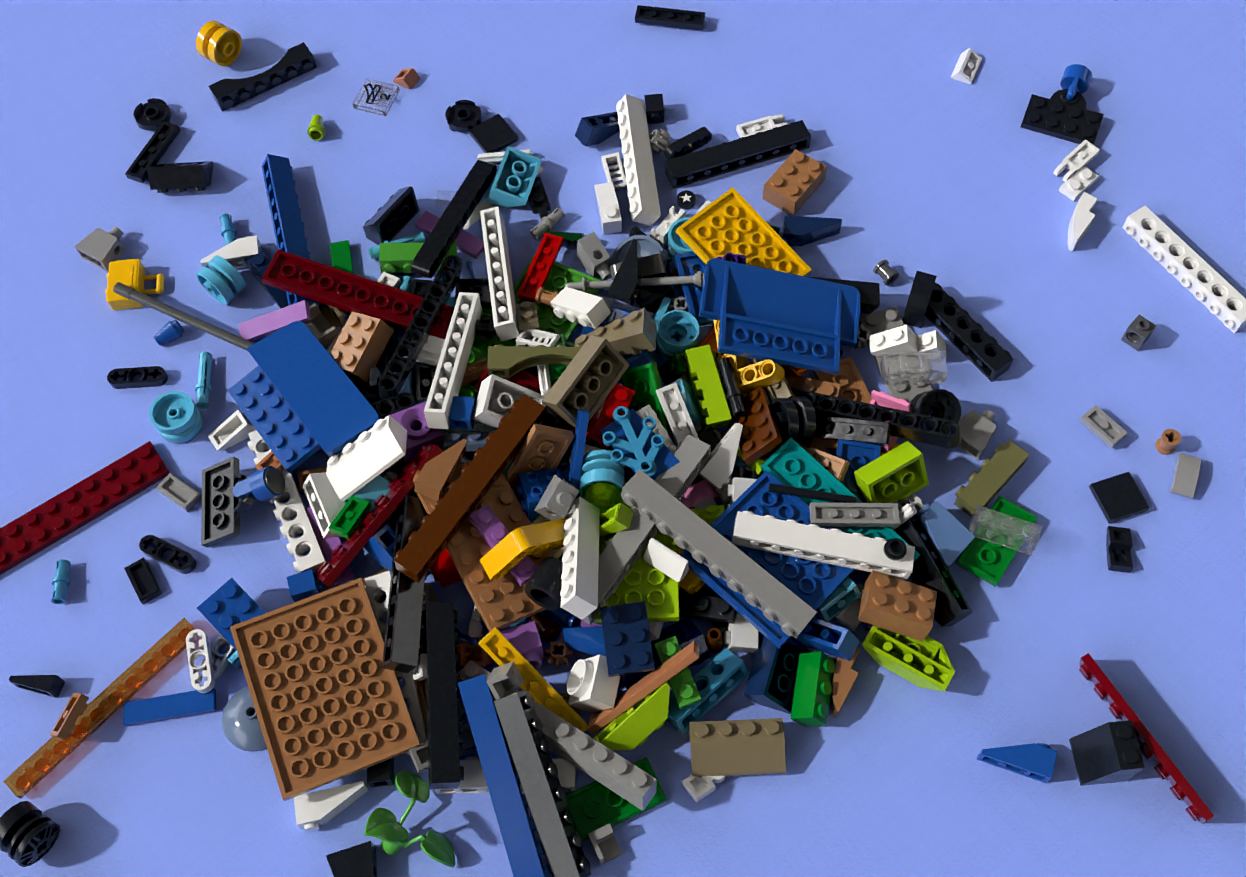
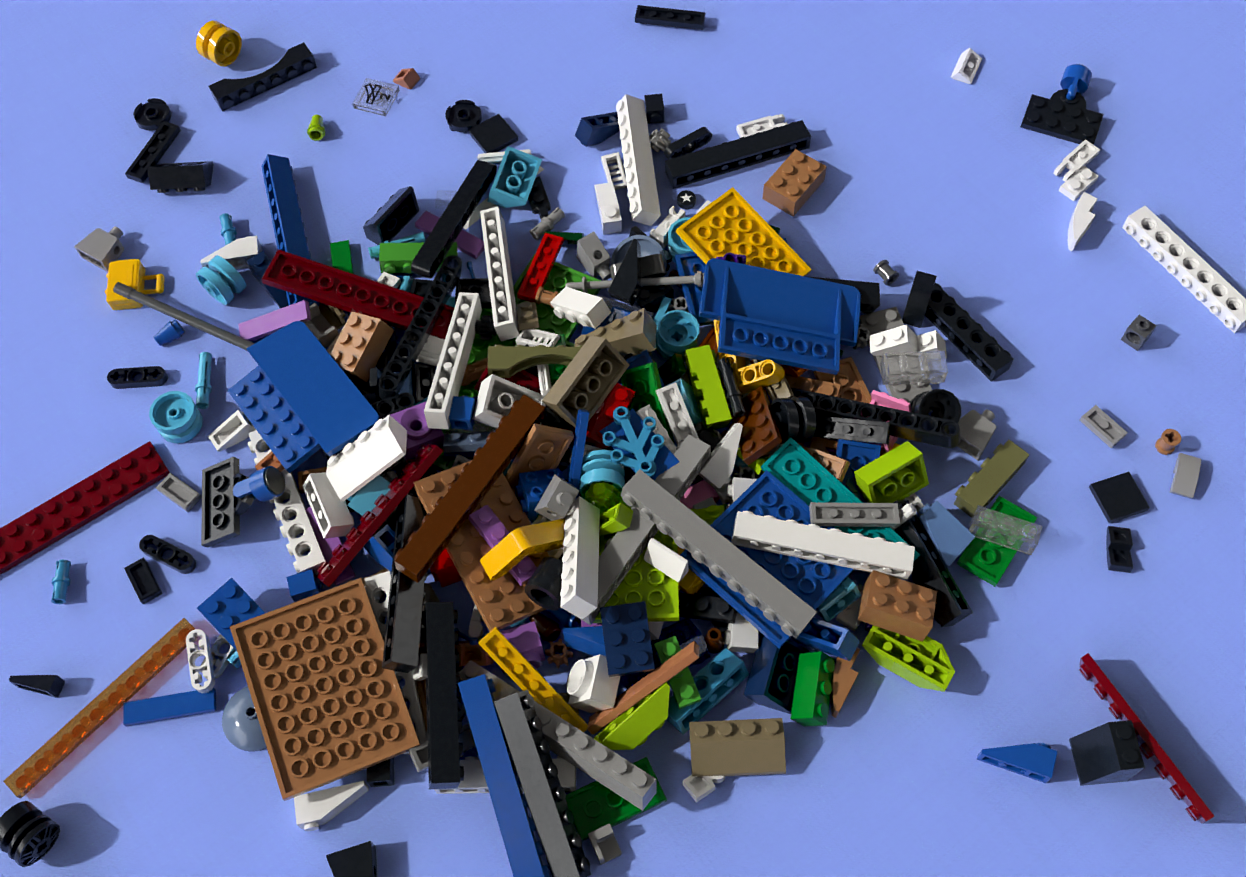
medium nougat plate [50,693,89,740] -> none
green plate [328,496,372,539] -> none
bright green plant [364,770,455,868] -> none
medium nougat slope [413,439,468,501] -> none
light grey panel [486,661,524,700] -> none
black piece [768,483,857,503] -> none
dark blue slope [782,215,842,247] -> none
black plate [883,538,907,561] -> none

